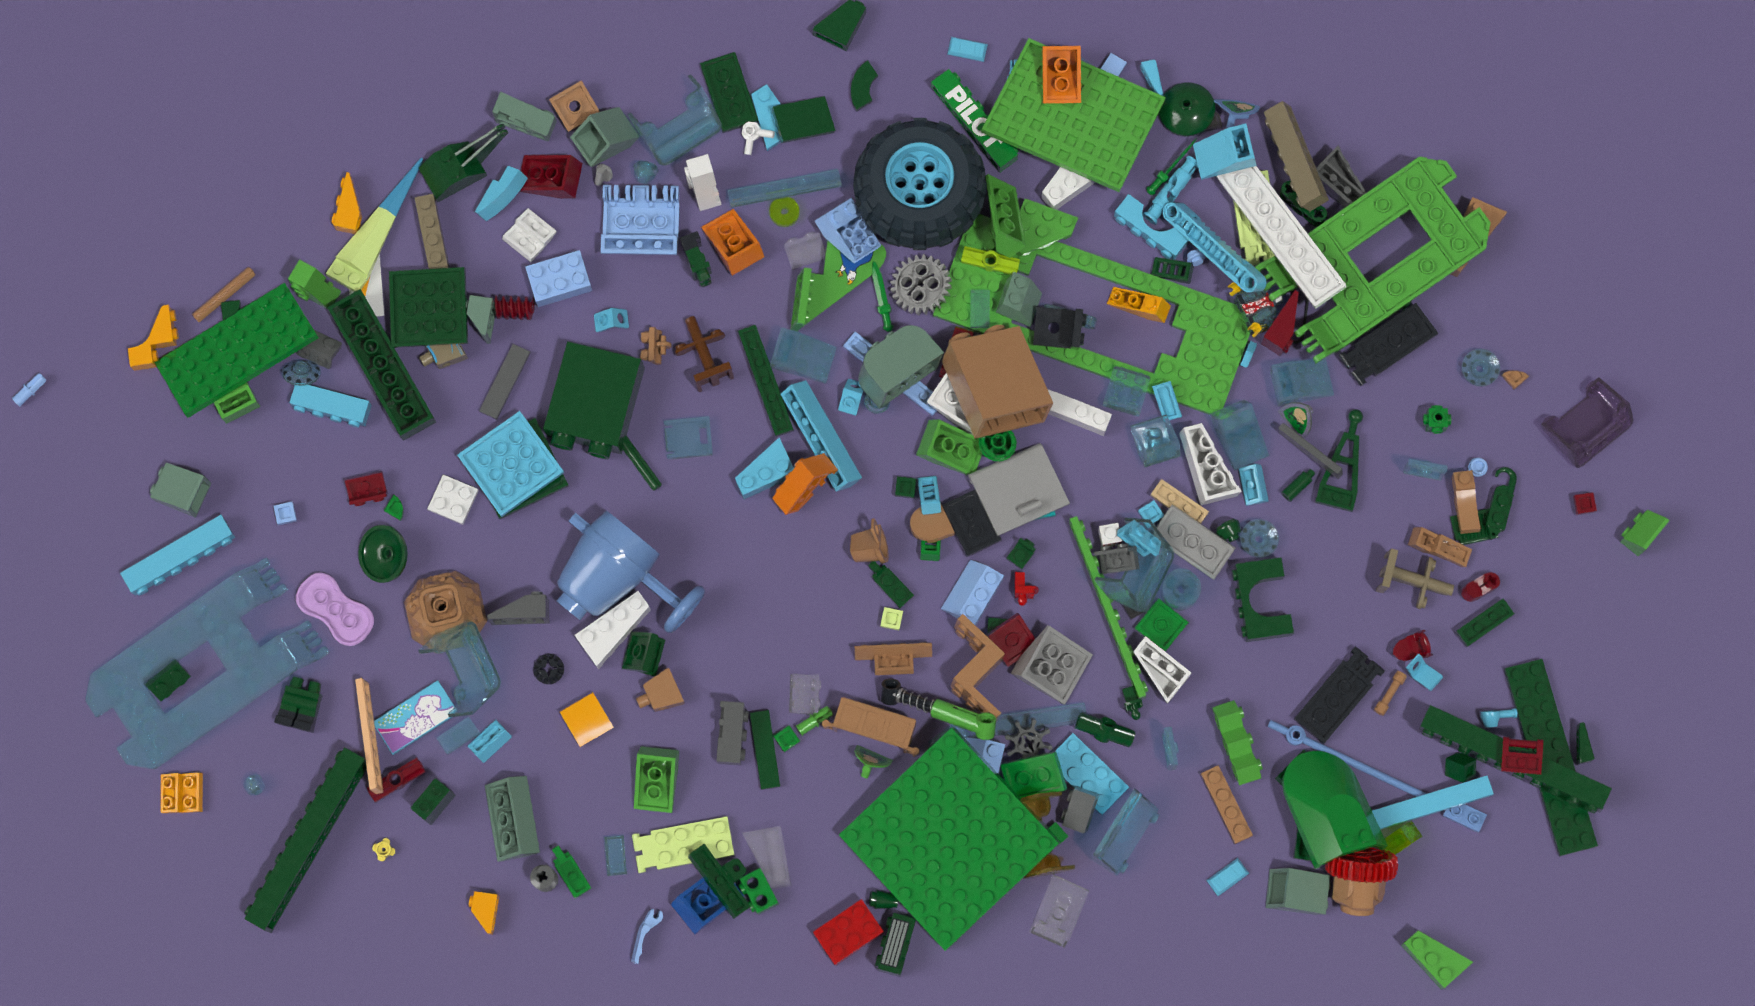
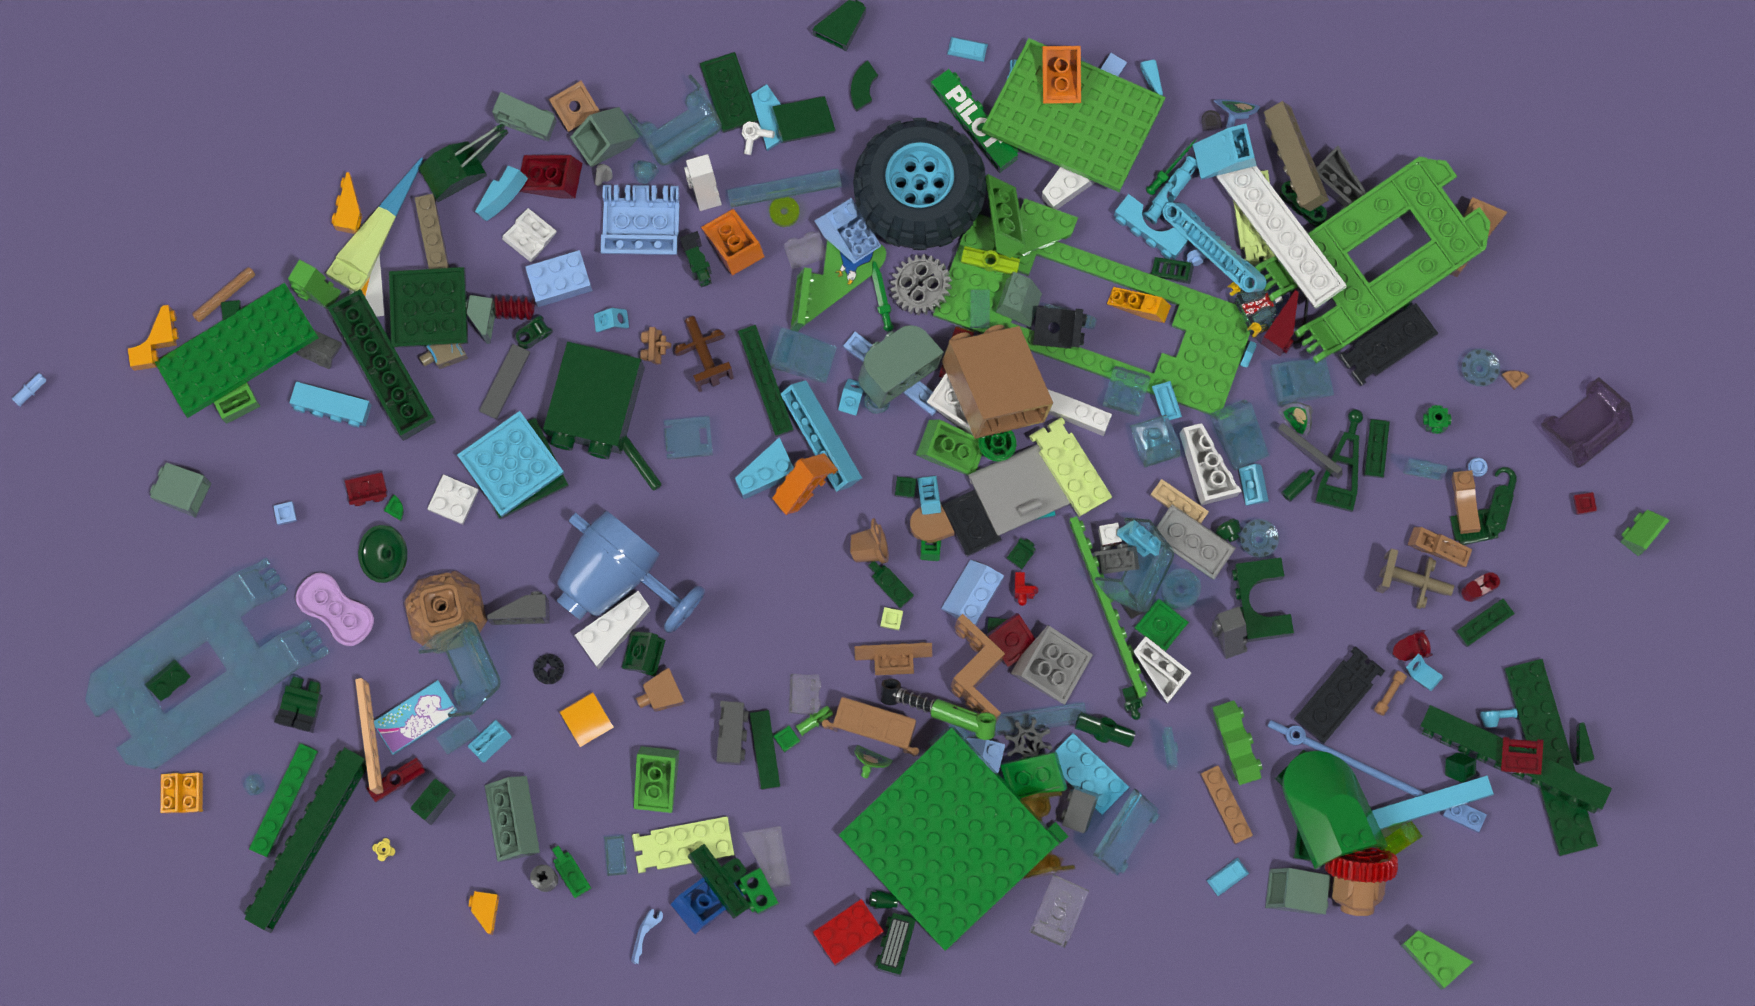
medium azure brick [120,515,236,596] -> none
clear light blue dish [282,360,321,386] -> none
medium azure tile [1138,500,1164,527] -> none
dark green dish [1159,82,1215,137] -> none
none -> green plate [249,743,318,858]
none -> dark green piece [516,315,553,349]
none -> yellowish green hinge [1029,417,1112,517]
none -> dark grey wedge [1211,607,1247,659]
none -> dark green tile [1364,419,1390,478]

